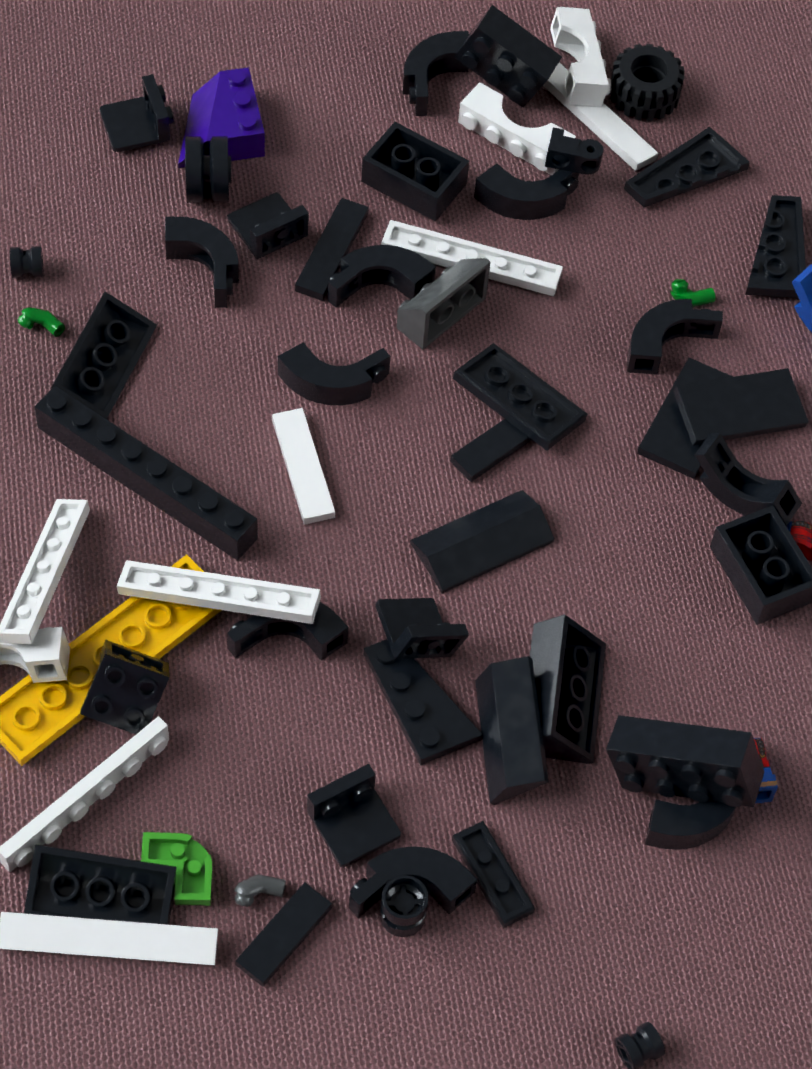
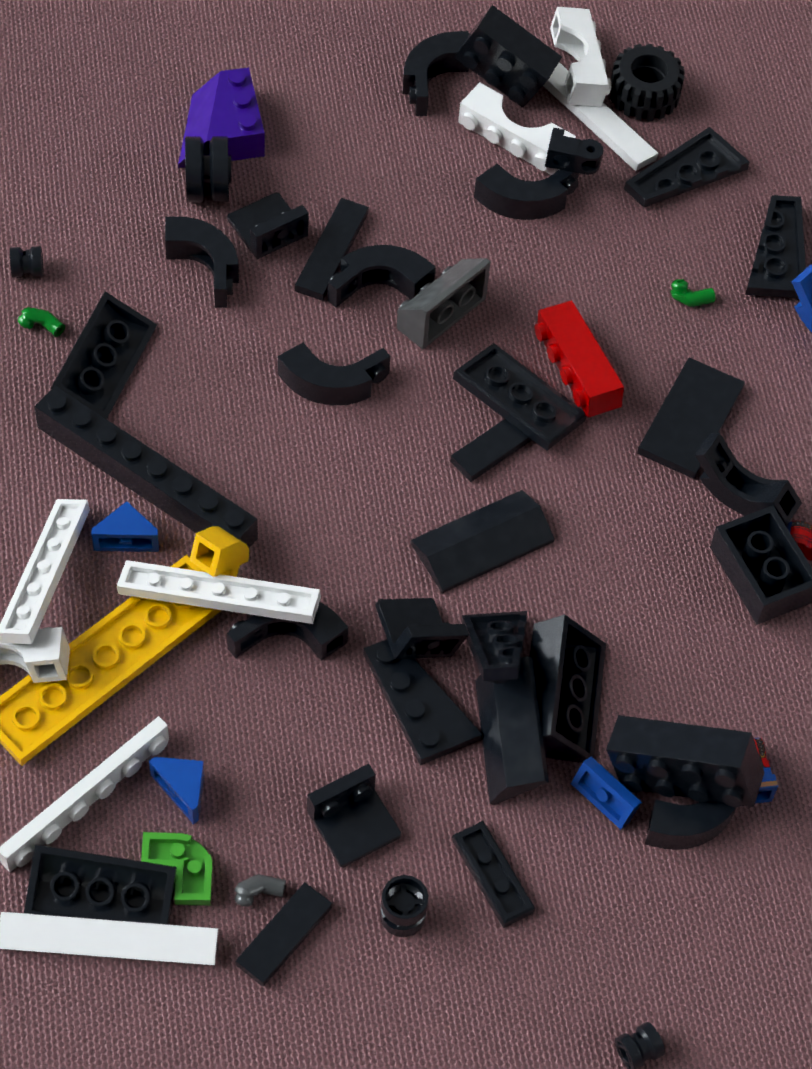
black bracket [80,640,170,734] -> none
black bracket [100,74,174,152] -> none
white tile [272,408,335,525] -> none
black arch [349,847,477,918] -> none
black brick [361,122,469,222] -> none
white plate [381,220,563,296] -> none
black arch [627,299,723,374] -> none
black tile [673,368,809,446] -> none
none -> blue slope [91,501,160,552]
none -> blue slope [149,757,205,824]
none -> yellow brick [189,526,249,577]
none -> black wing [462,611,527,684]
none -> red brick [534,300,624,418]
none -> blue plate [570,756,642,830]

